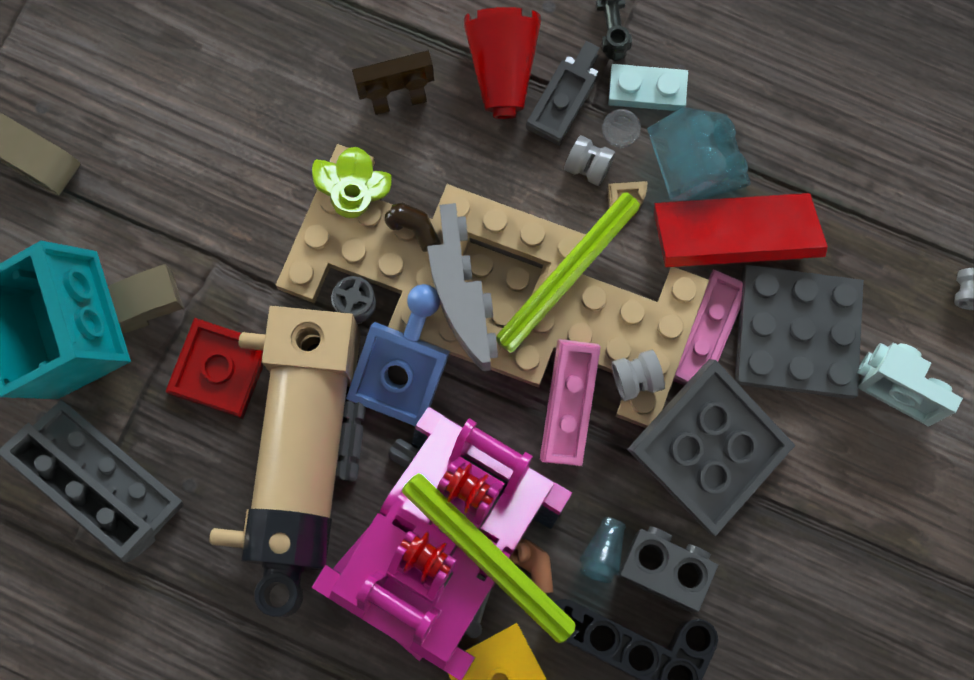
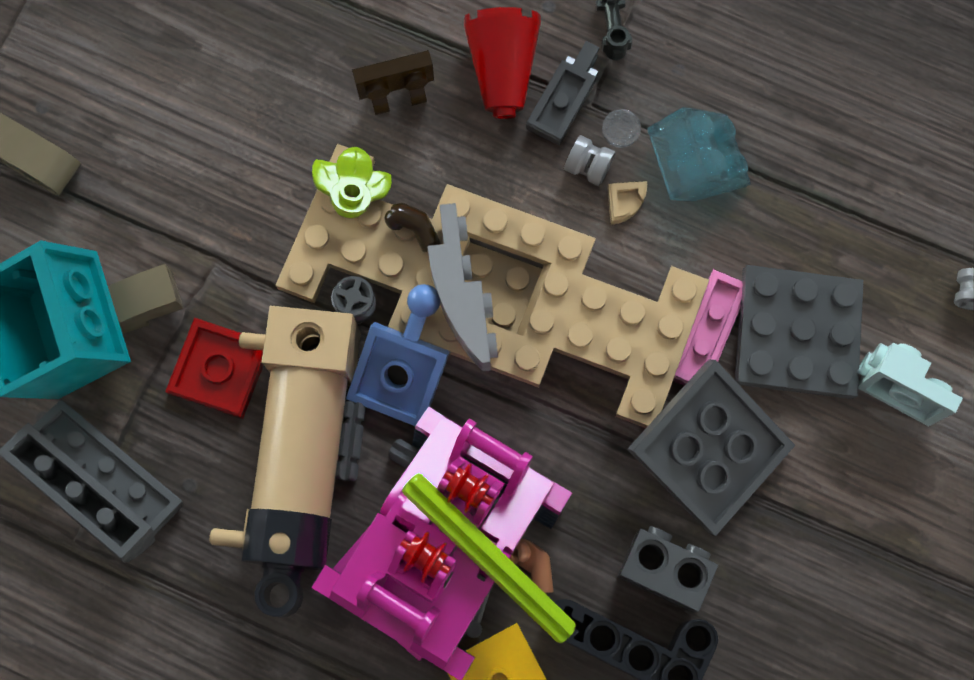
lime axle [496,192,640,352] -> none
bright pink tile [540,339,601,466] -> none
clear light blue cone [580,517,626,583] -> none
light aqua plate [608,64,688,112] -> none
light grey wheel [612,350,665,401] -> none
red tile [654,193,828,267] -> none

